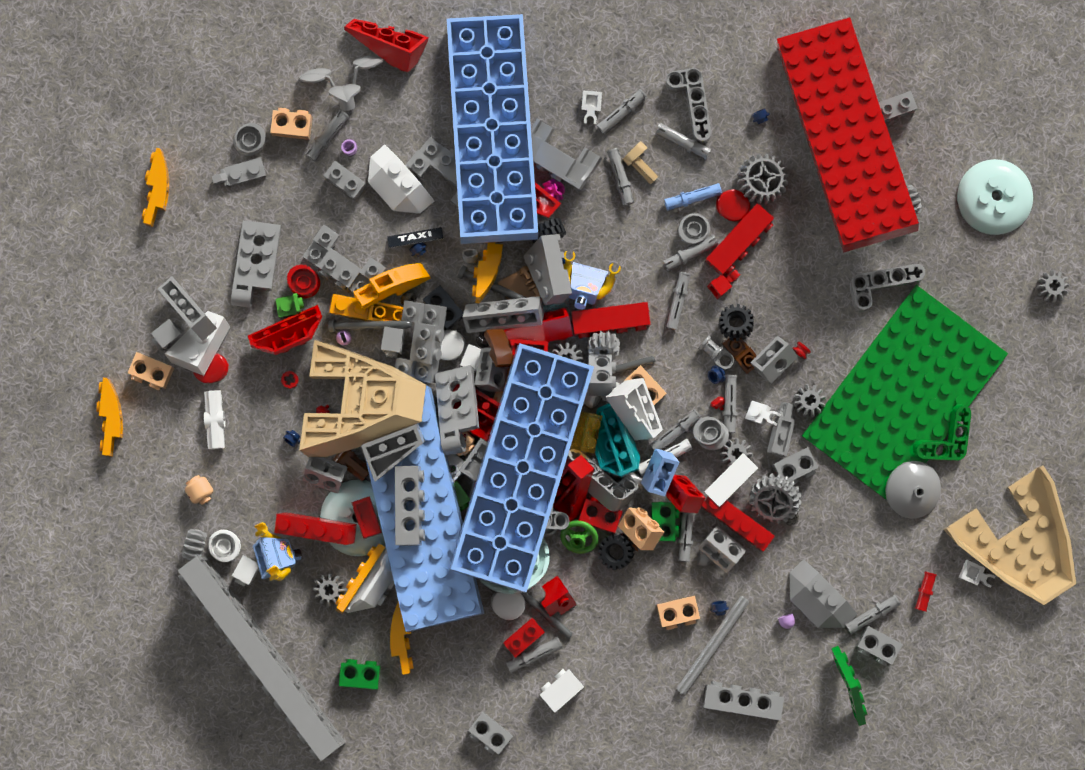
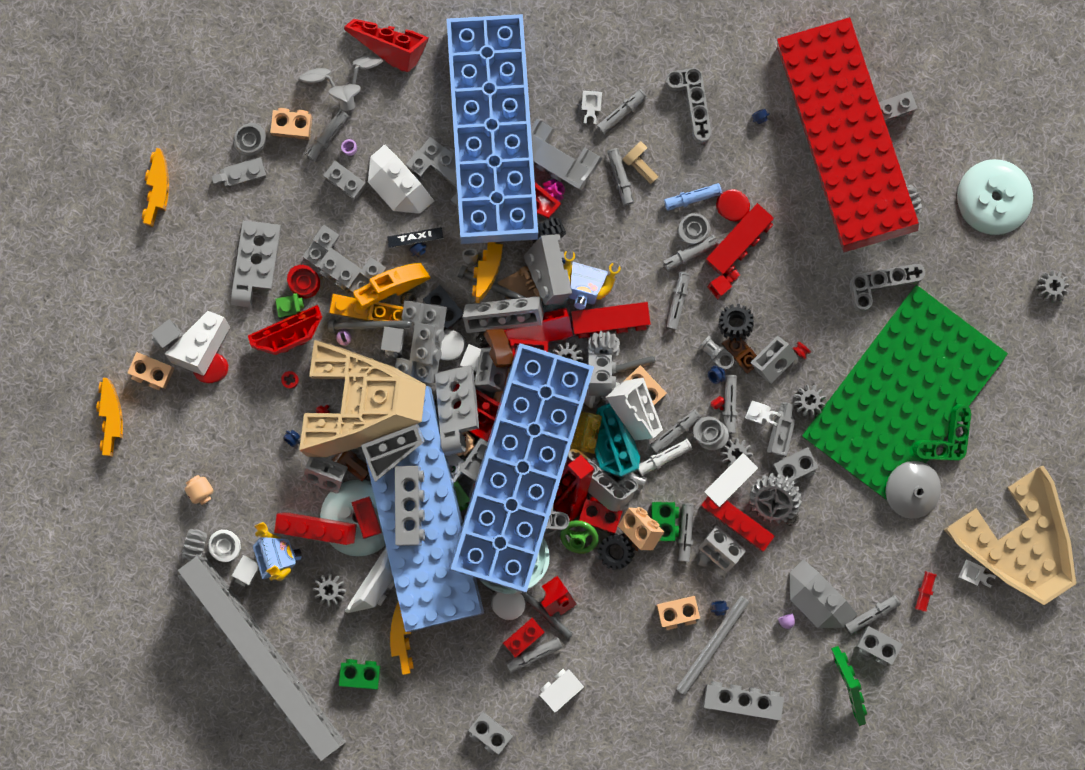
light grey brick [157,276,217,341] -> none
white piece [204,390,225,449] -> none
light orange plate [335,543,385,614] -> none
light blue brick [641,448,679,497] -> none
light grey pin [655,123,711,160] -> none
red brick [665,475,706,514] -> none
light grey gear [737,154,788,205] -> none

